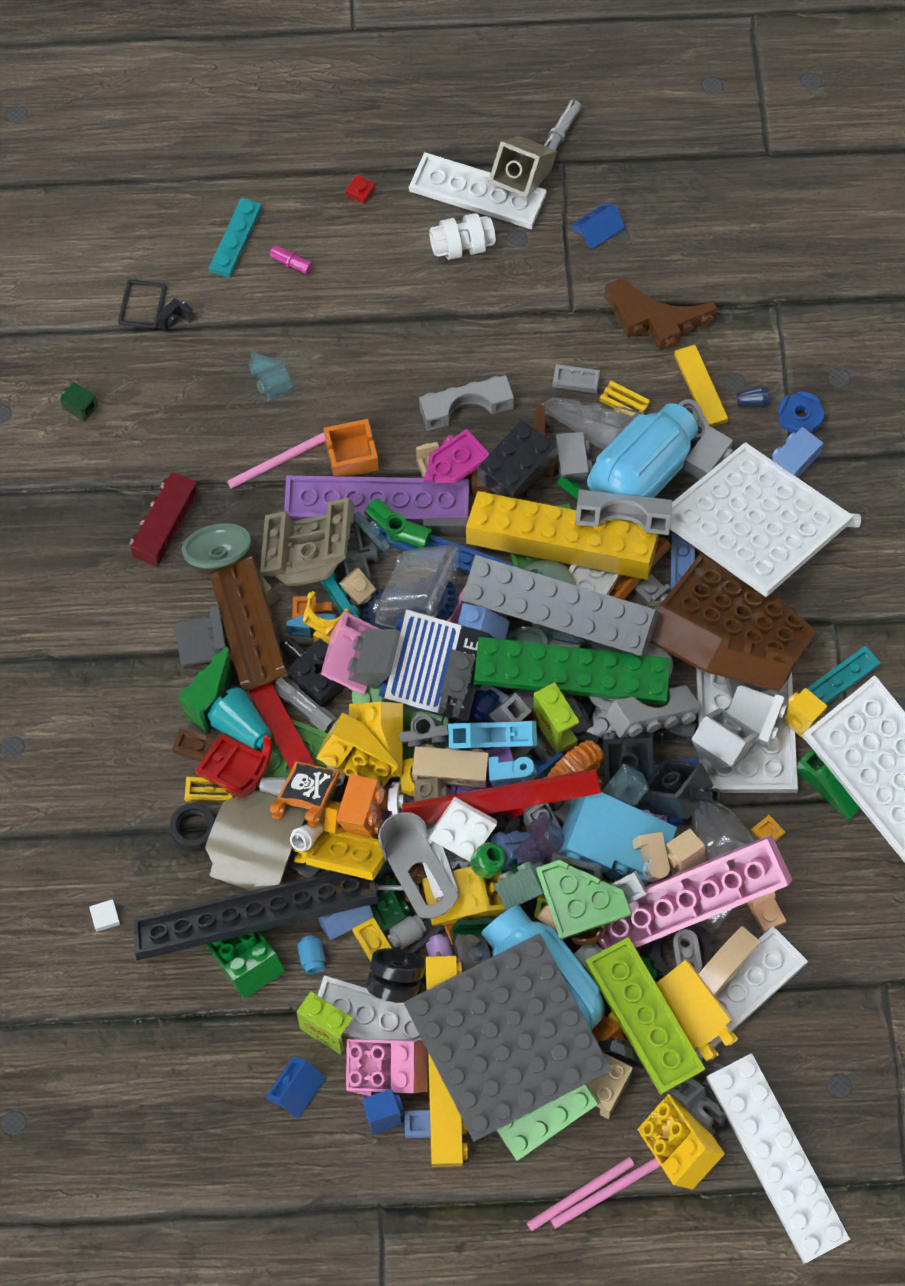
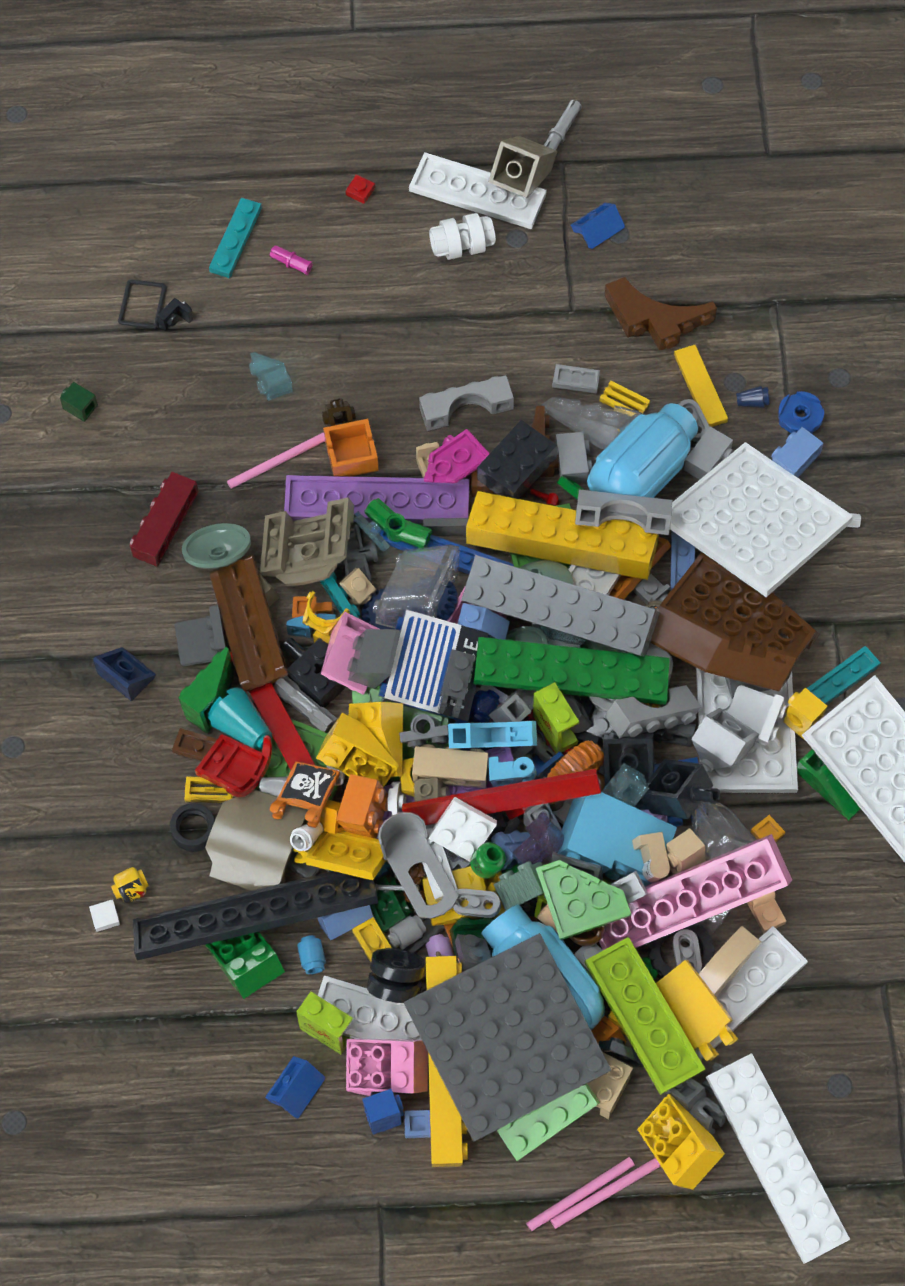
none -> dark blue slope [93,647,156,702]
none -> yellow head [111,867,149,903]
none -> dark brown brick [322,398,356,427]
none -> light grey plate [453,889,501,918]
none -> red hand [530,488,560,506]

